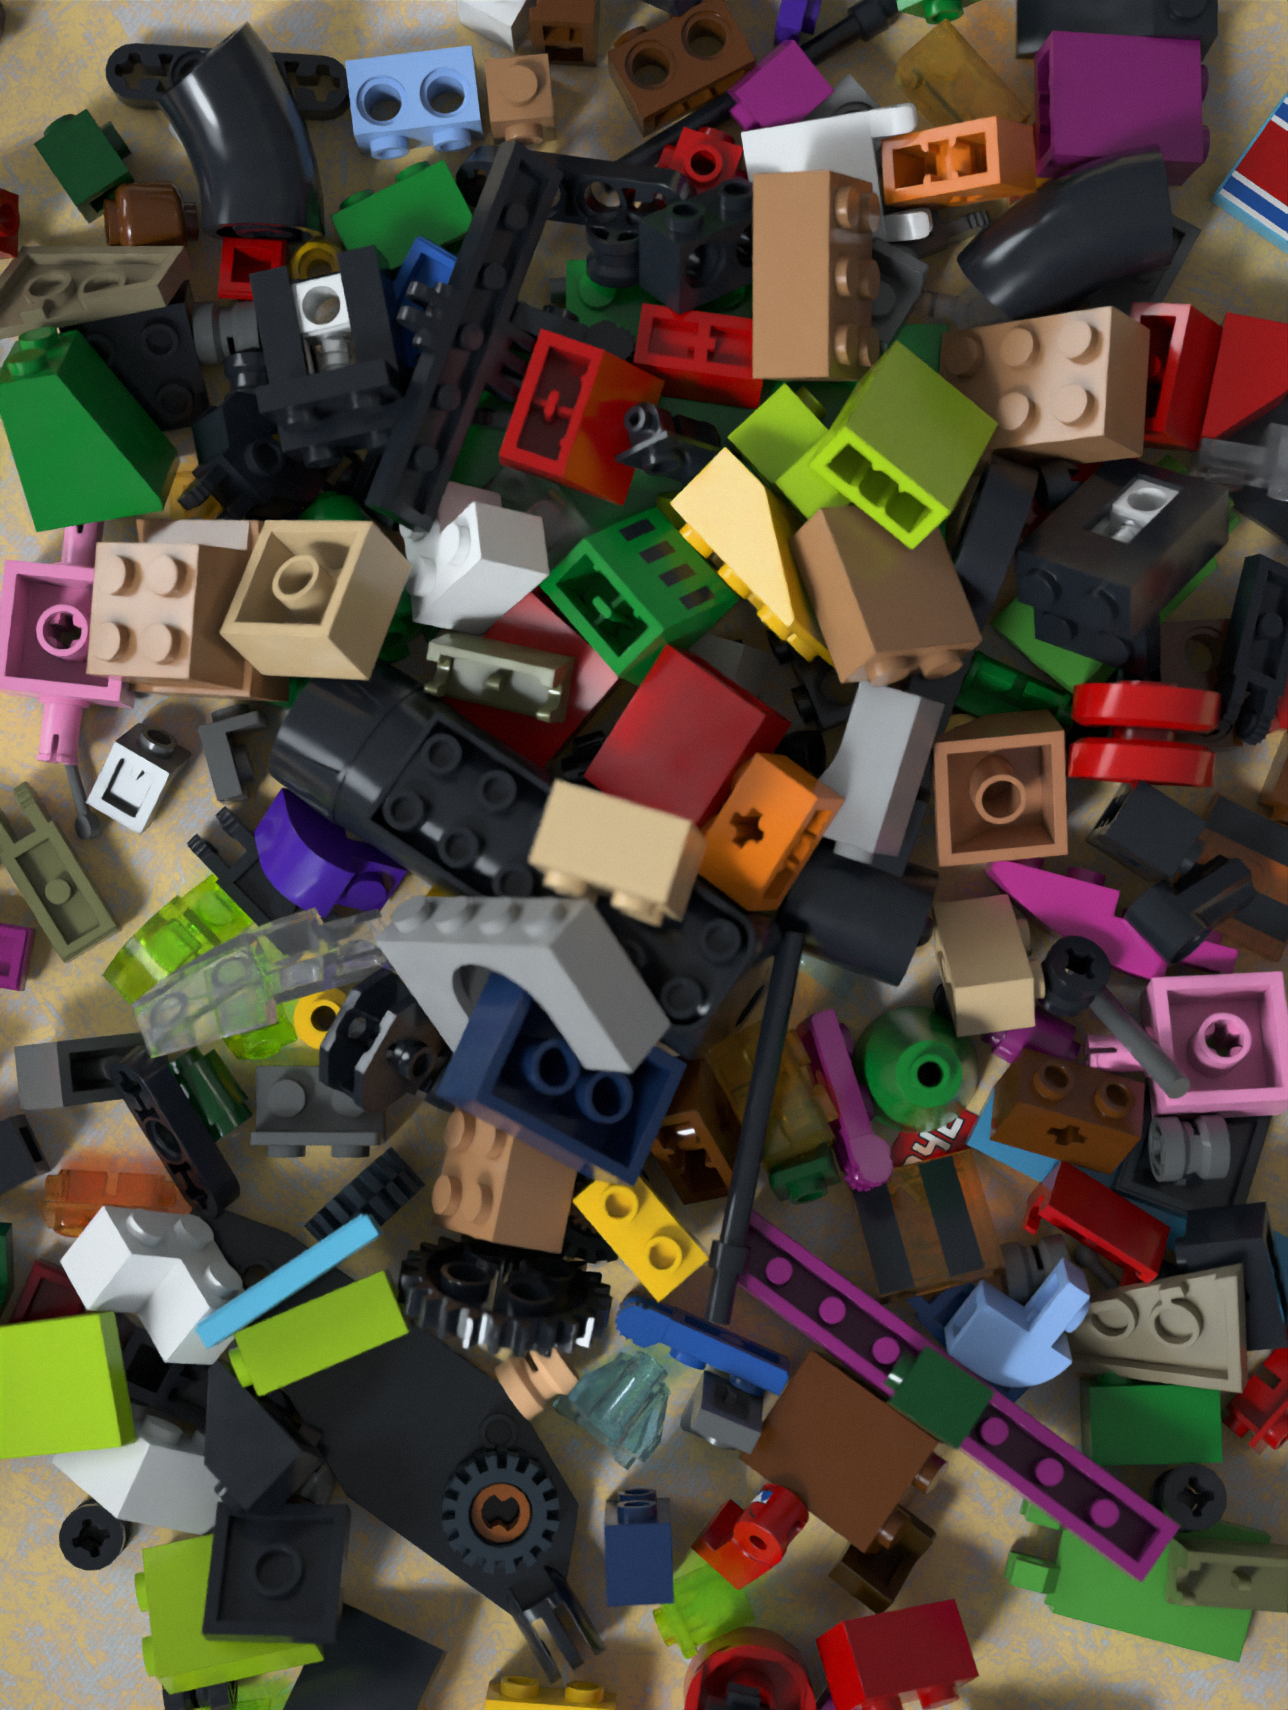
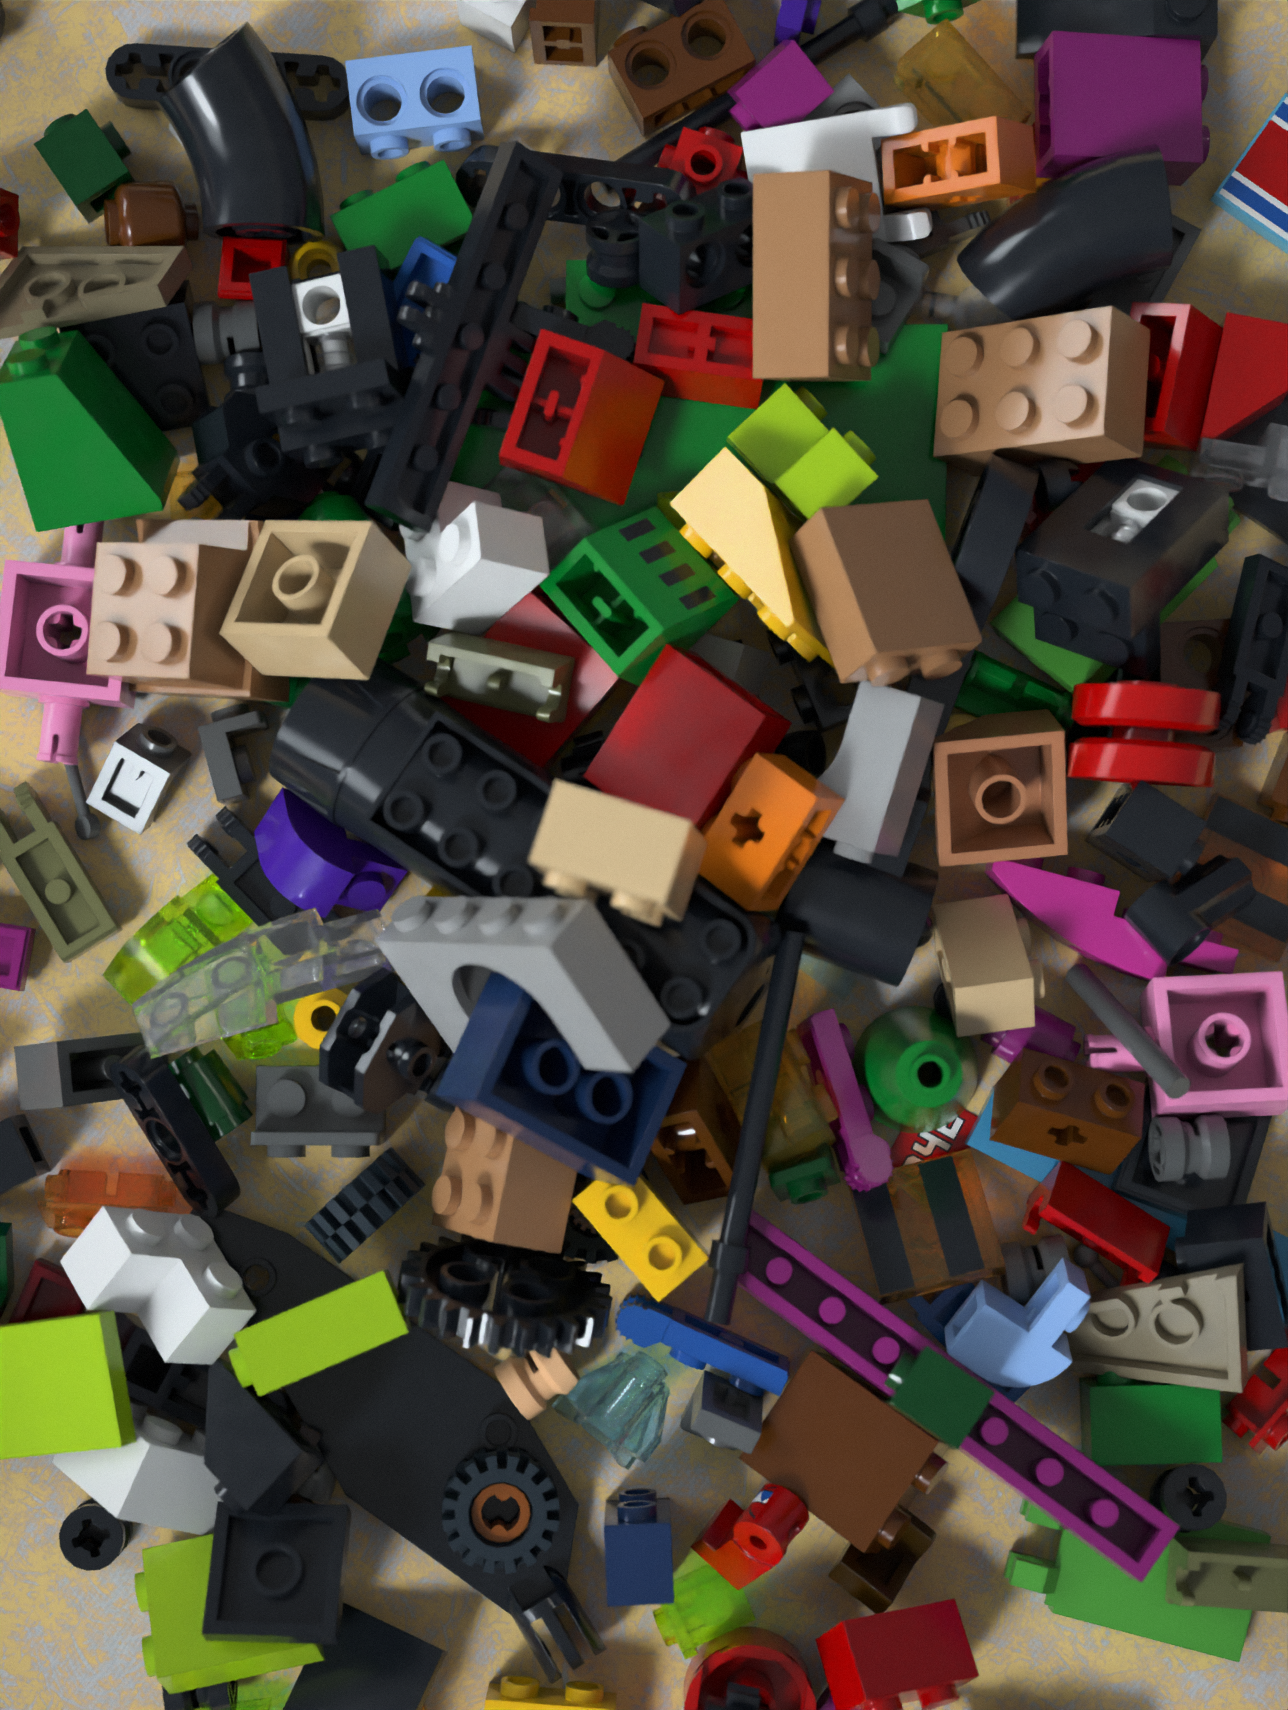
medium azure tile [195,1213,385,1349] -> none
medium nougat brick [484,54,557,147] -> none
black hinge [614,402,743,486] -> none
lime brick [808,340,998,550] -> none
black wheel [1037,935,1111,1017] -> none

